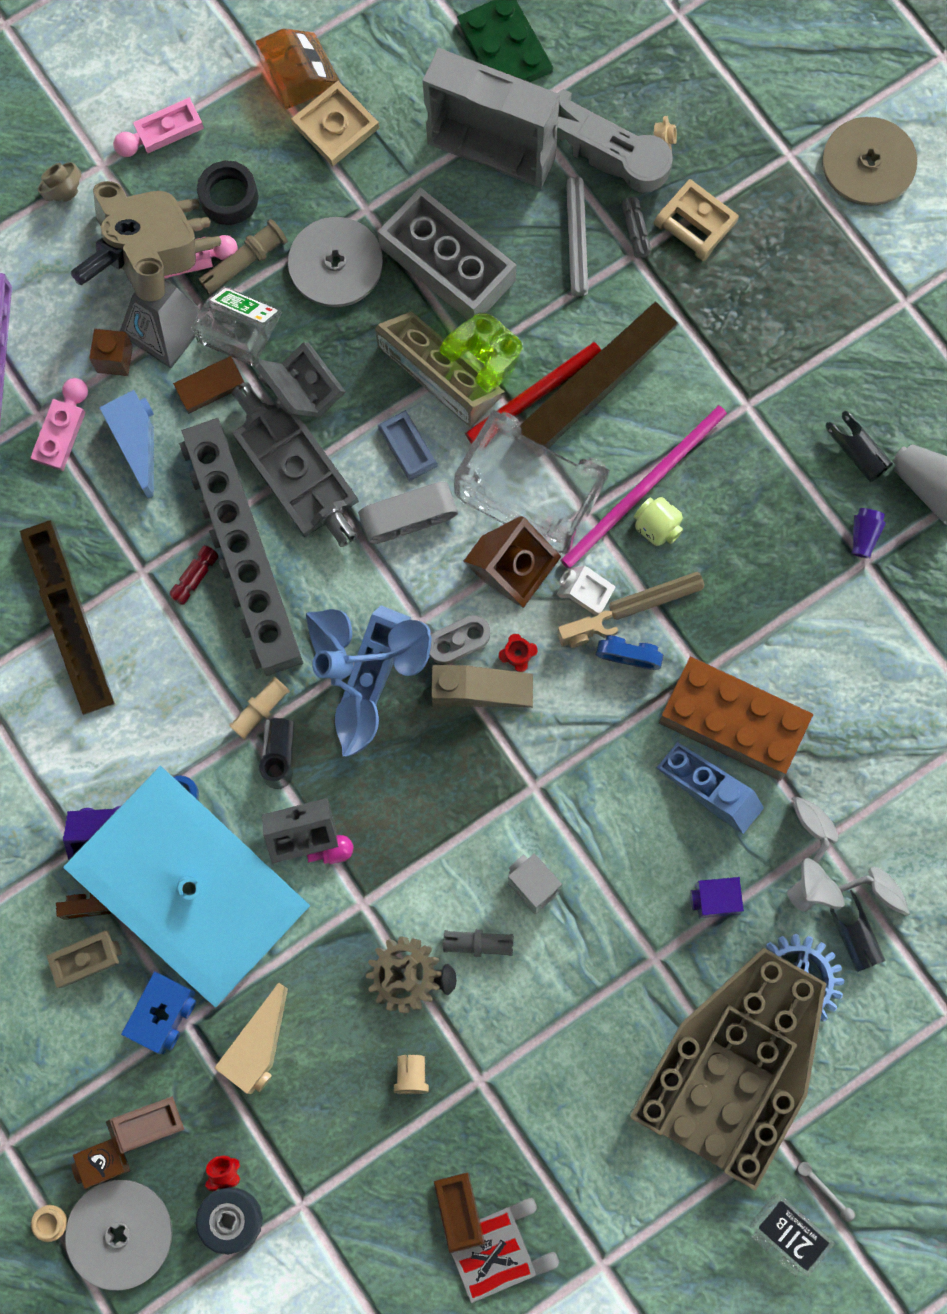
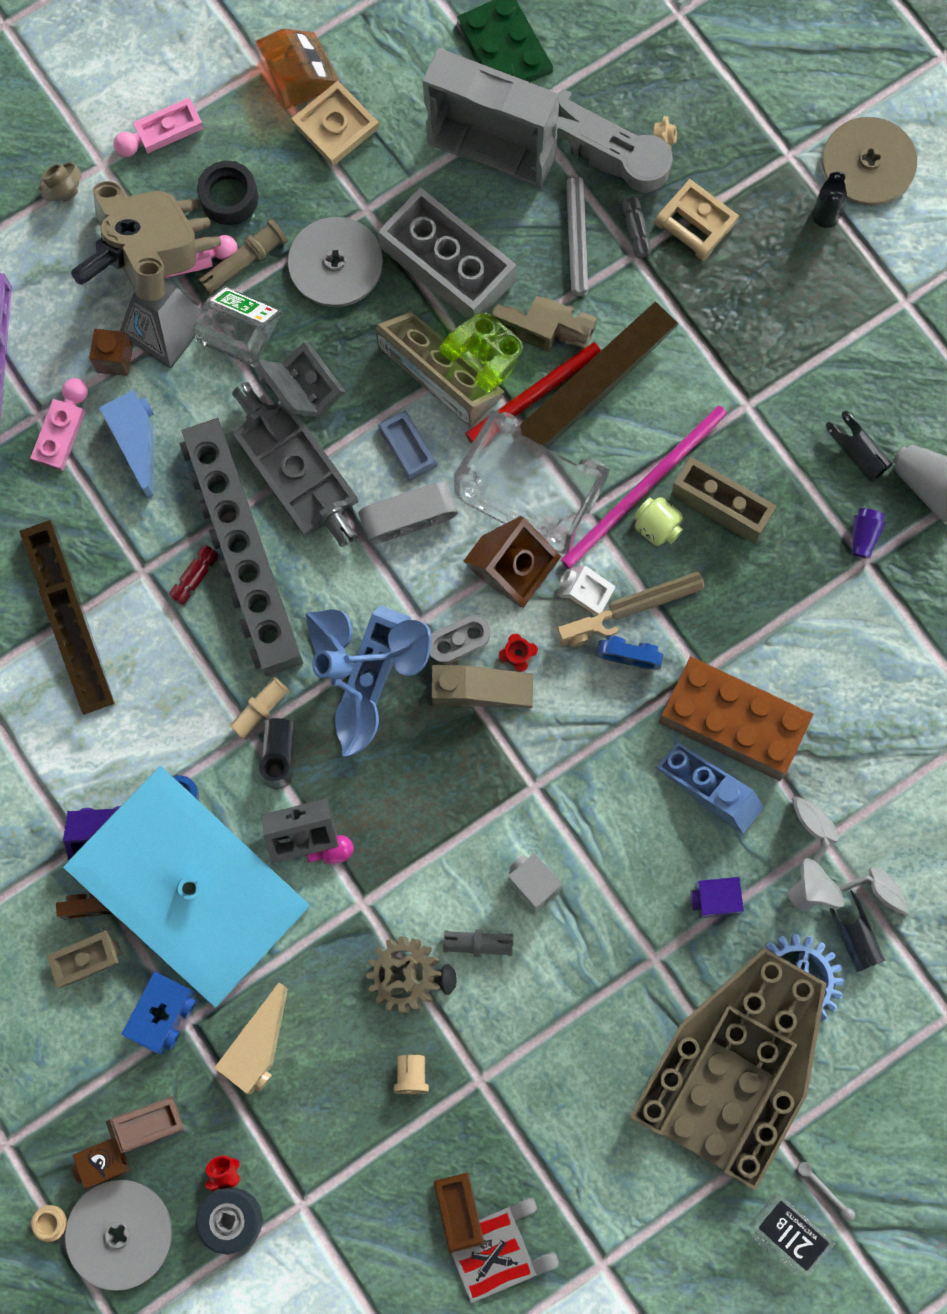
reddish brown tile [173,356,244,414] -> none
none -> dark tan plate [492,296,597,352]
none -> dark tan brick [671,457,777,544]
none -> black piece [812,171,847,228]

